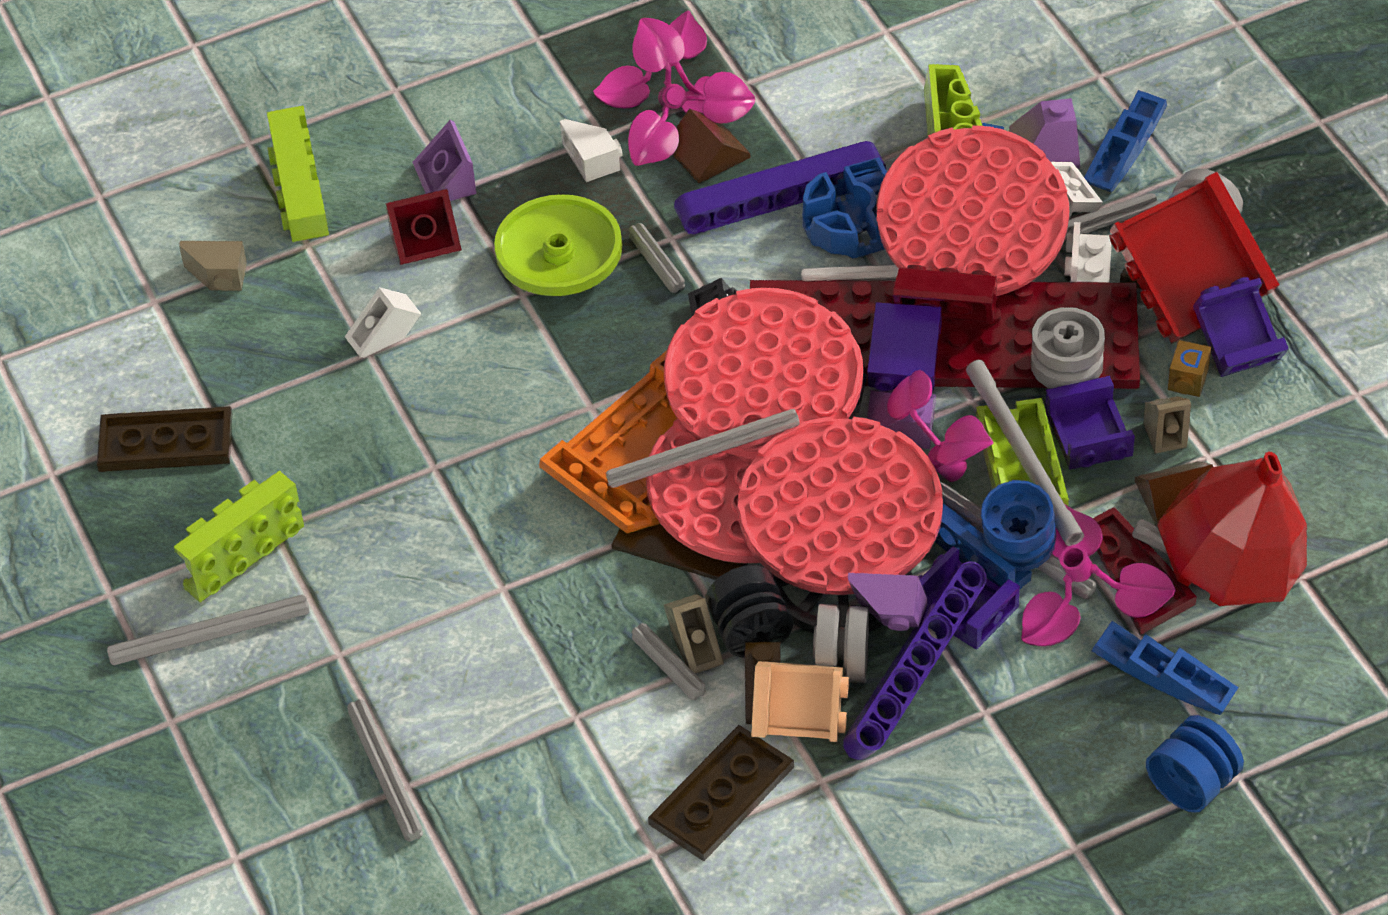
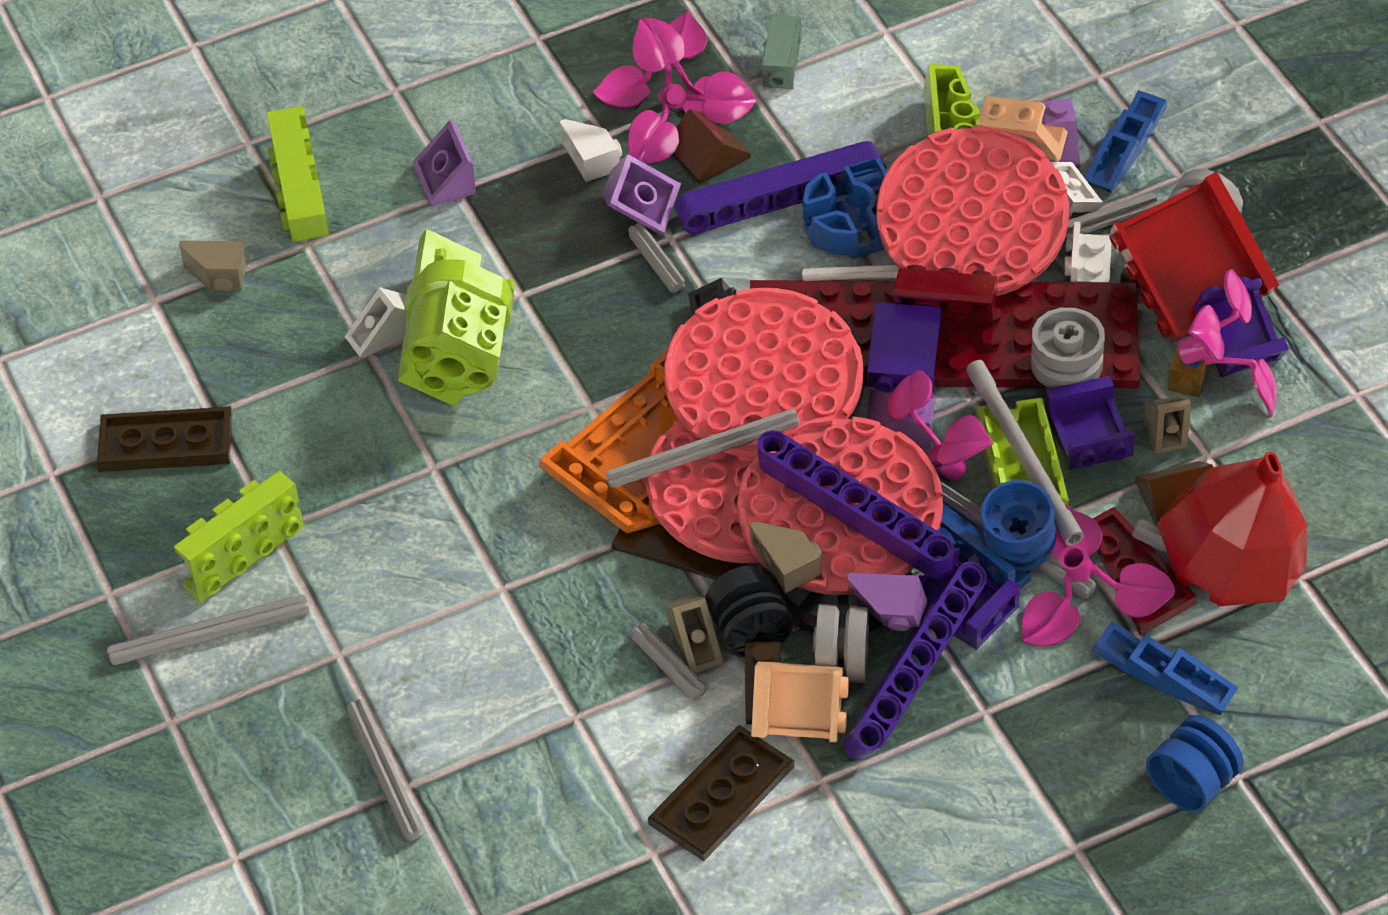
dark red slope [385,189,462,265] -> none
lime dish [494,195,622,296] -> none
none -> lime piece [397,229,515,406]
none -> medium lavender slope [602,154,681,235]
none -> dark tan slope [749,521,823,593]
none -> dark purple beam [757,430,953,579]
none -> sand green window [762,15,802,89]
none -> light nougat panel [978,96,1068,161]
none -> dark pink plant [1178,269,1277,418]

